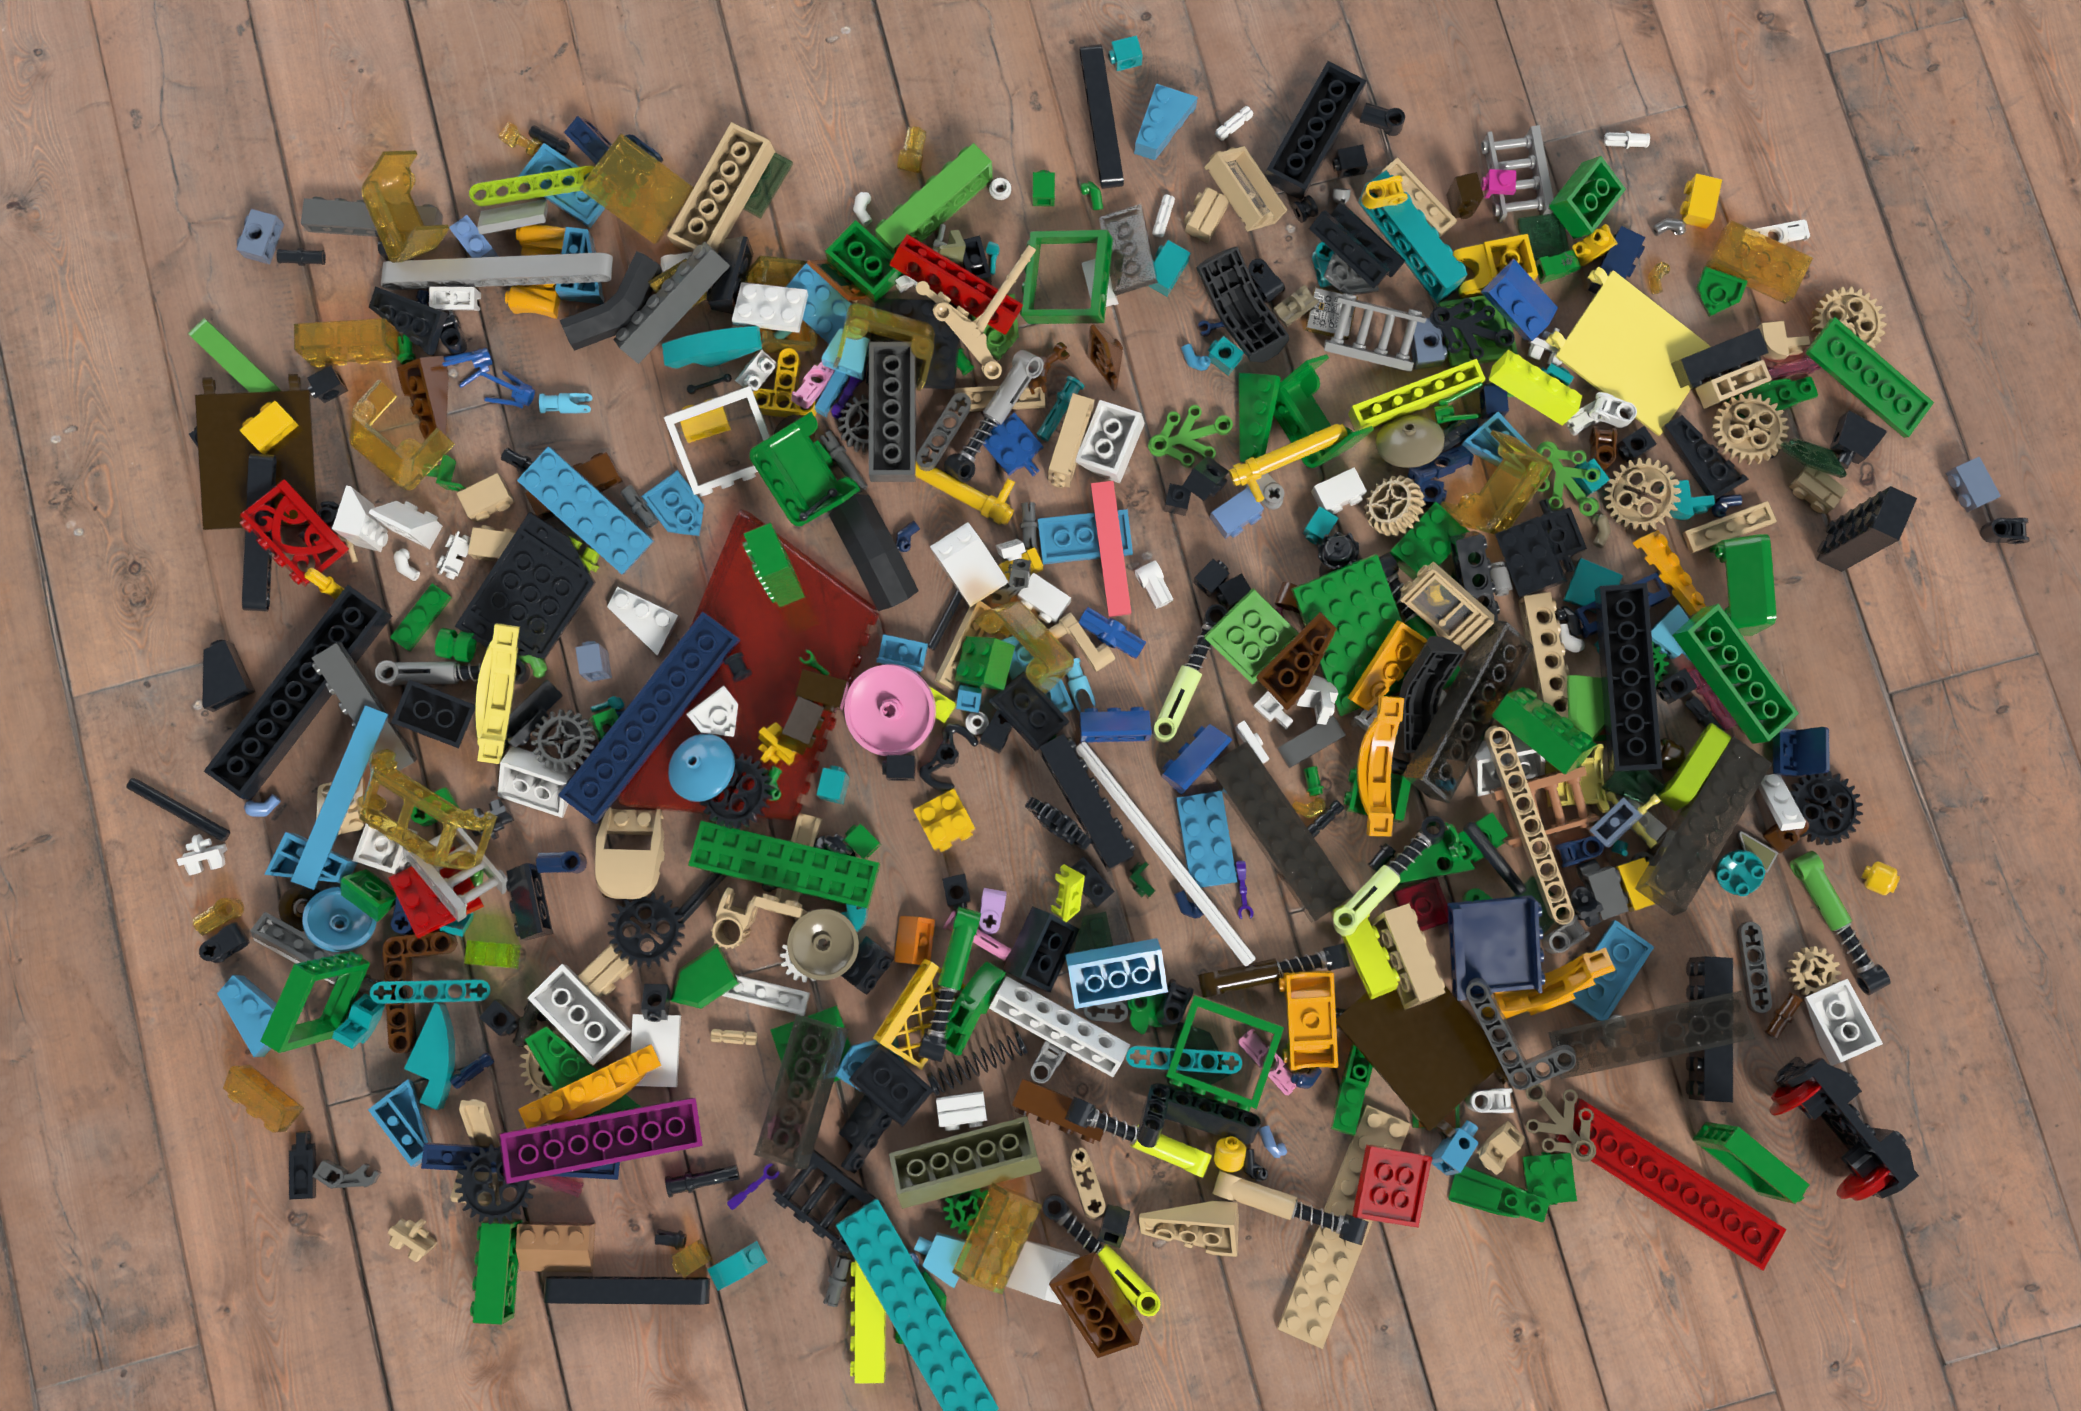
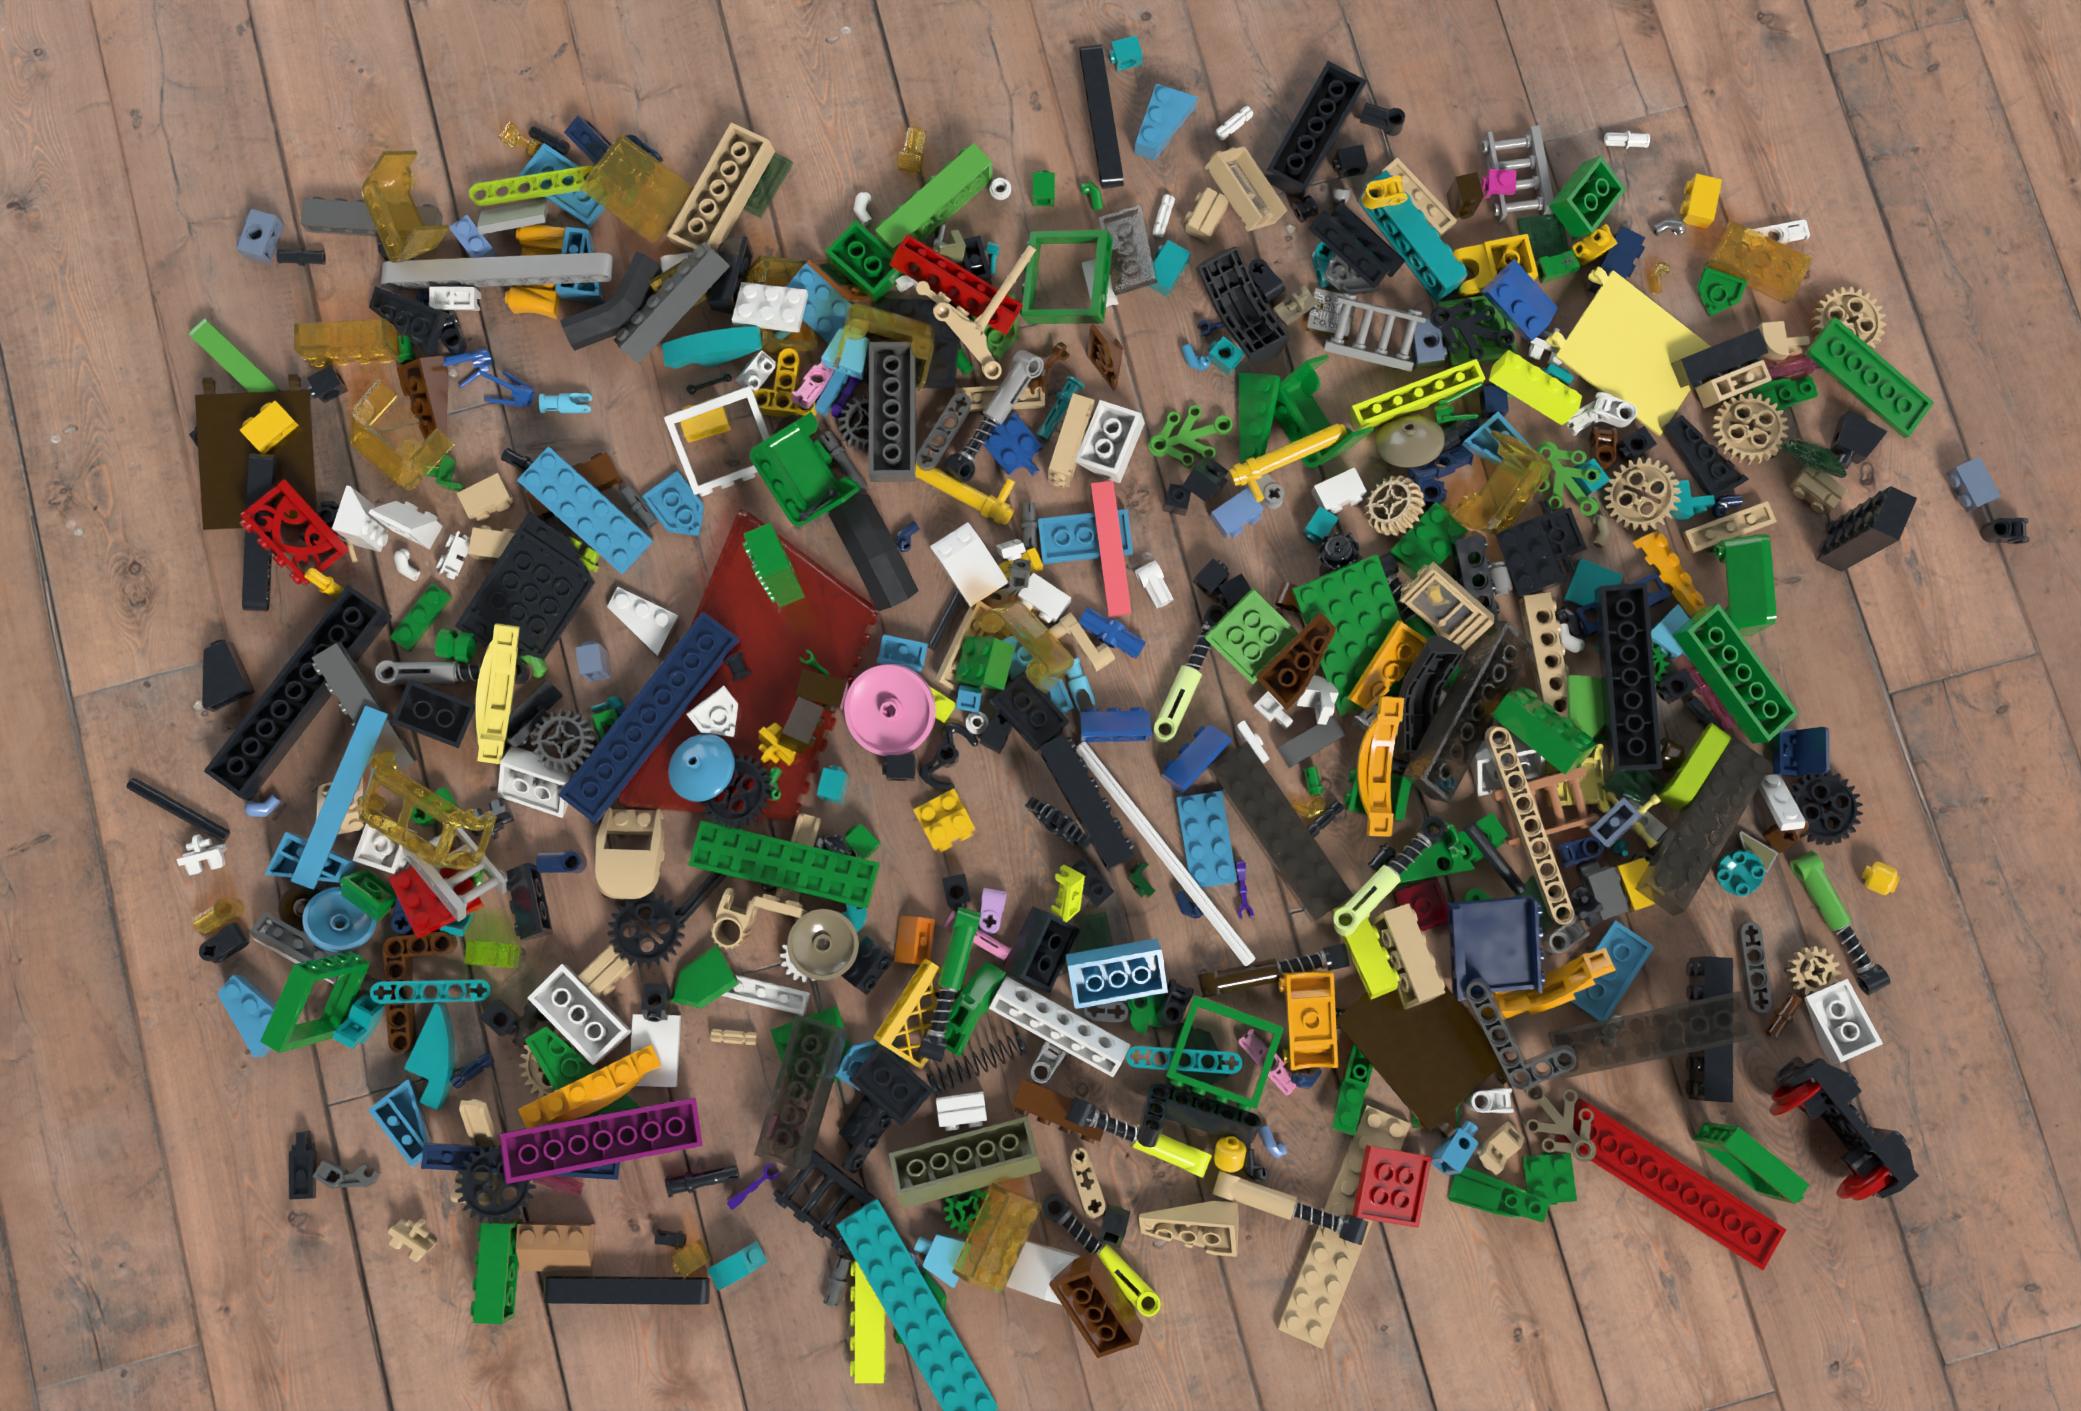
clear yellow slope [223,1065,304,1133] -> none

